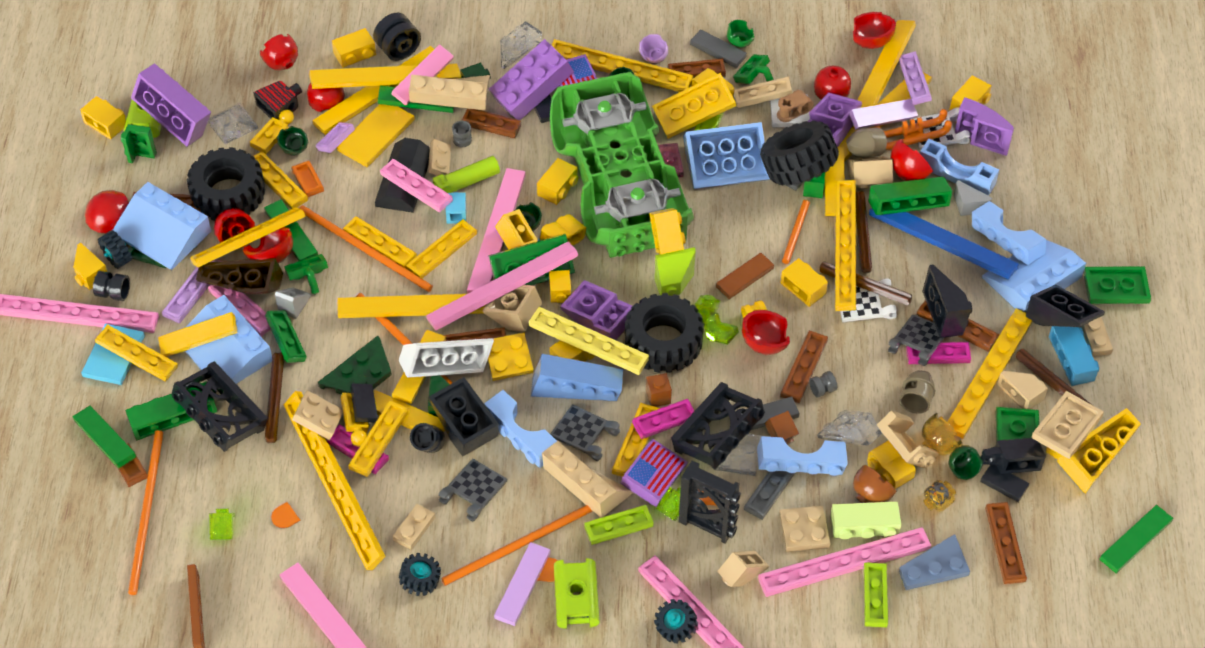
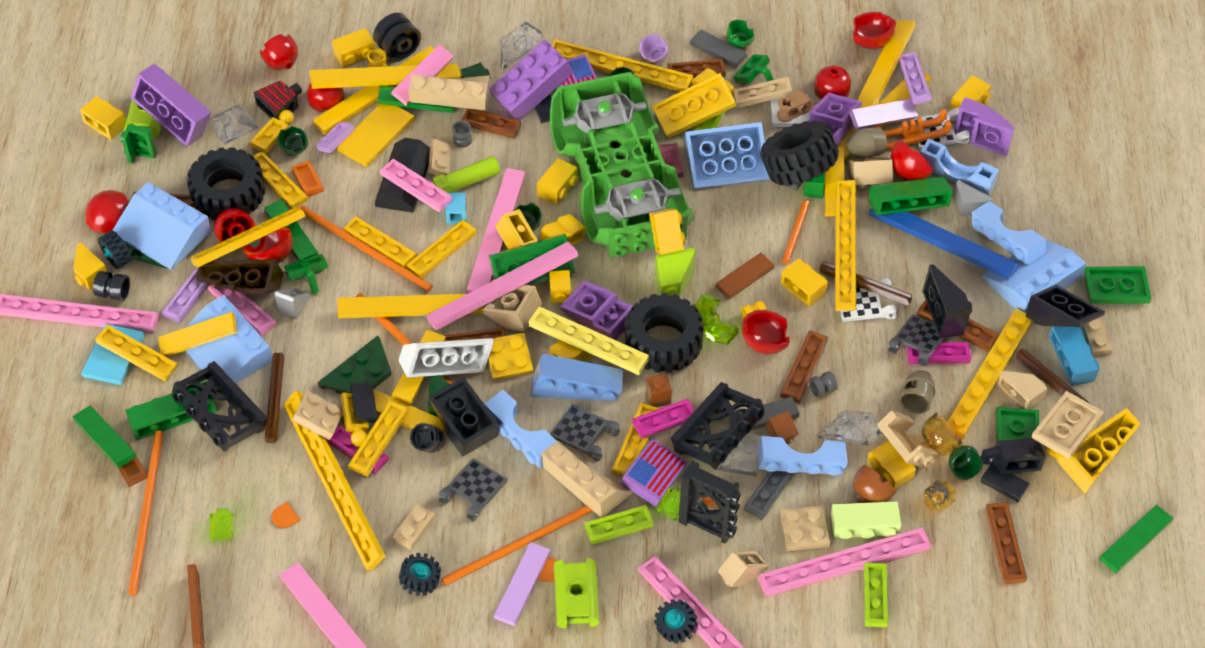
green tile [265,310,307,363] -> none
reddish brown axle [856,191,872,273] -> none
sand blue wing [899,534,970,590] -> none
none -> yellow wheel [367,48,387,67]

